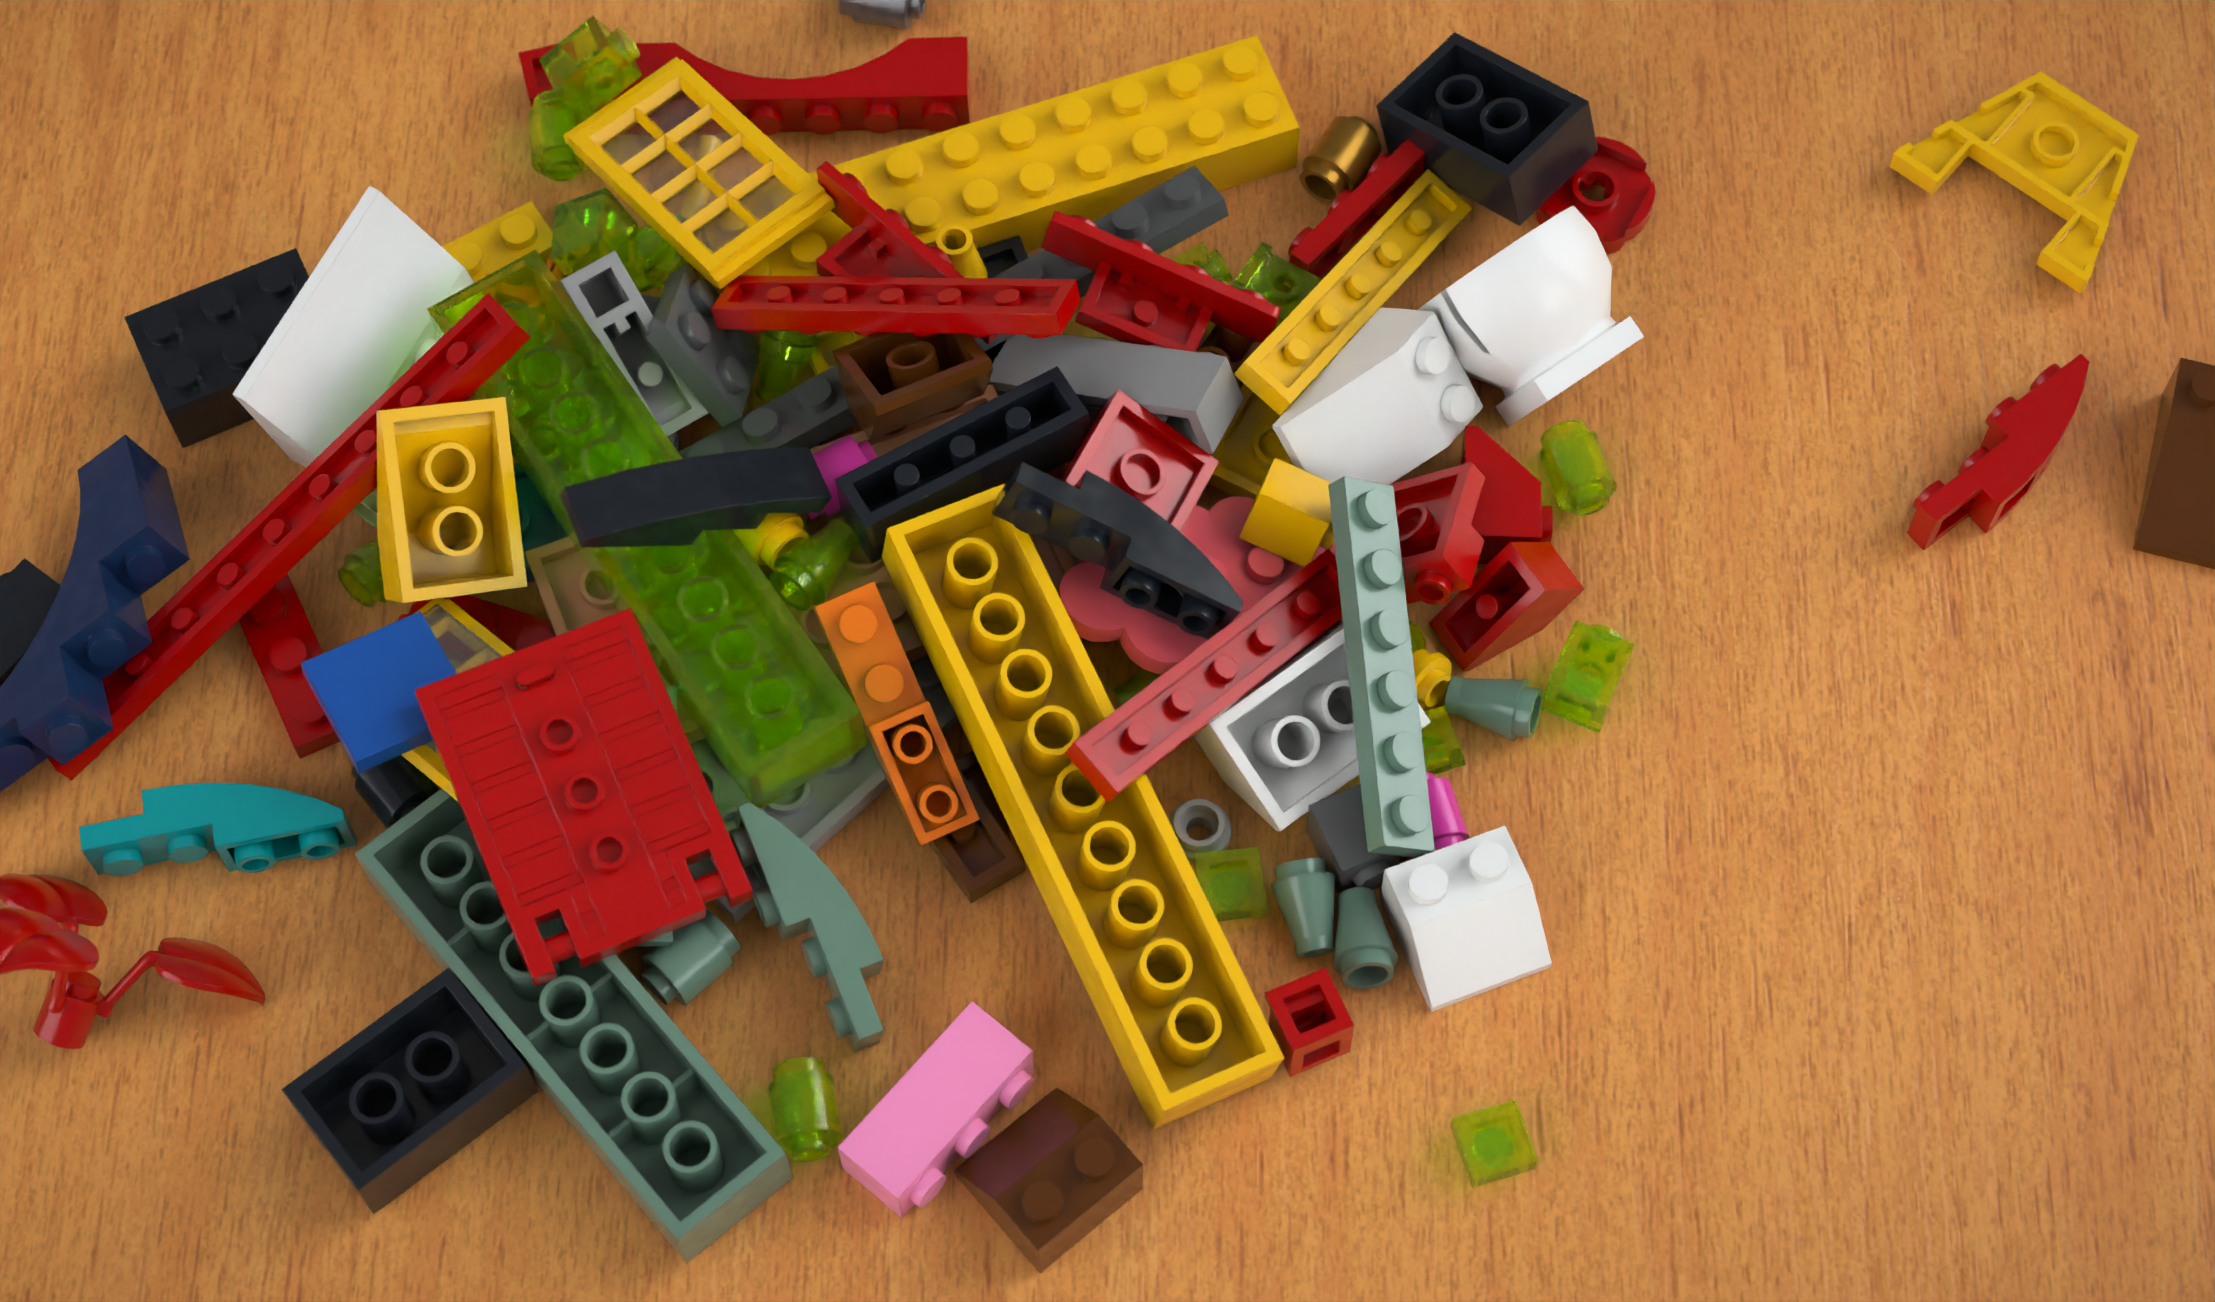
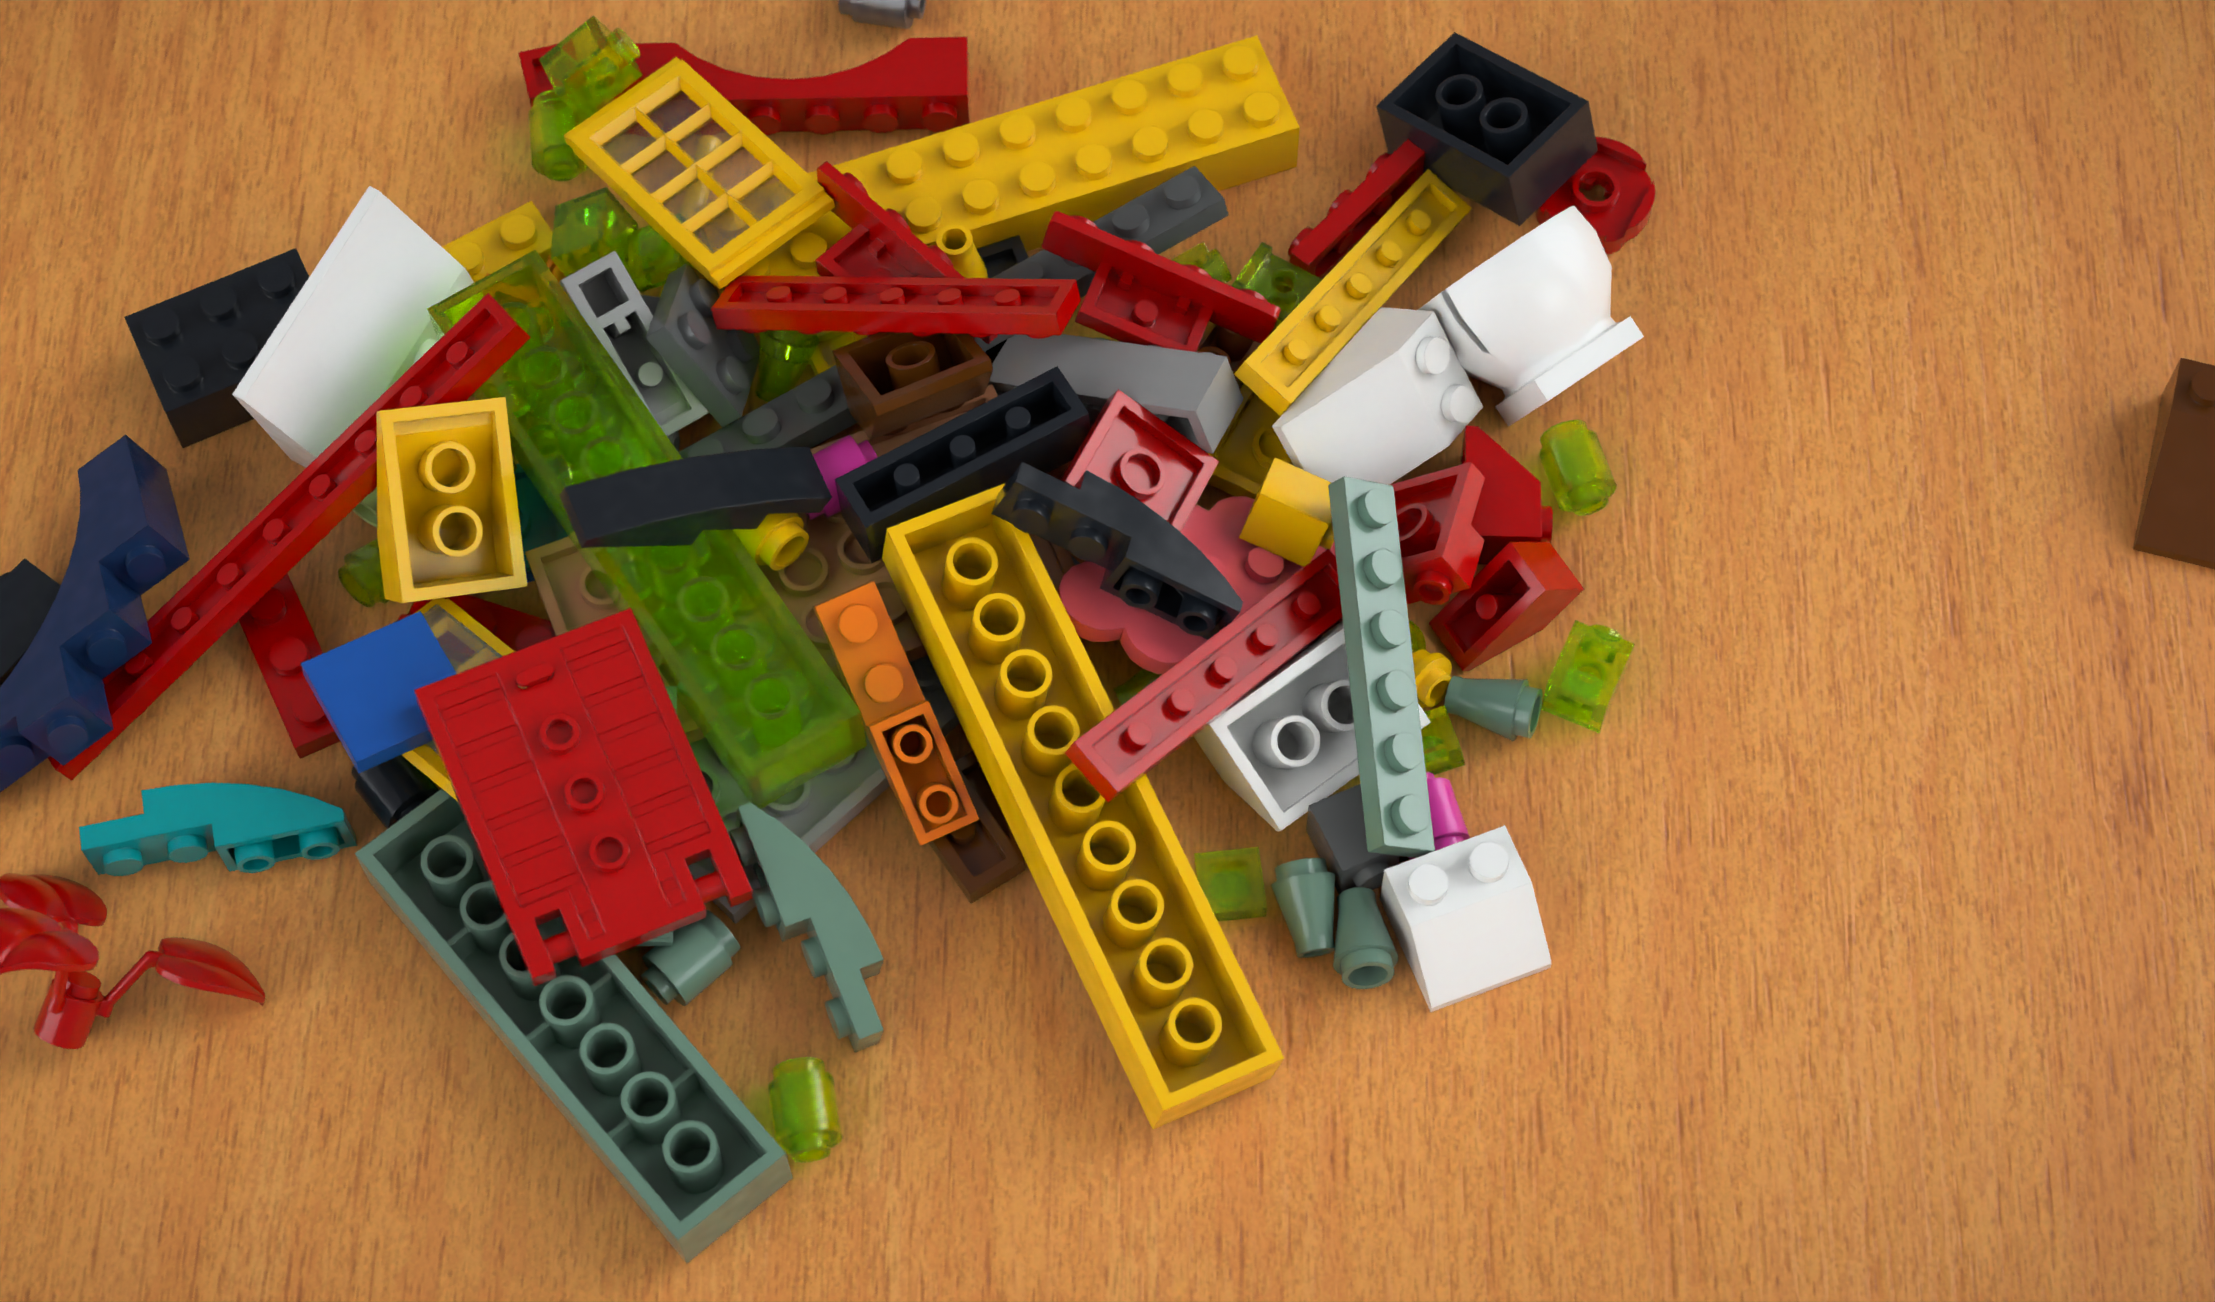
black brick [282,968,538,1214] -> none
clear neon green cone [770,519,859,611] -> none
bright pink brick [837,1001,1035,1218] -> none
reddish brown slope [954,1087,1143,1273] -> none
light grey plate [1168,799,1231,862] -> none
red brick [1265,967,1354,1077] -> none
pearl gold brick [1300,116,1382,204] -> none
clear neon green plate [1450,1099,1538,1188] -> none
yellow wing [1889,71,2139,294] -> none
red slope [1907,354,2090,550] -> none

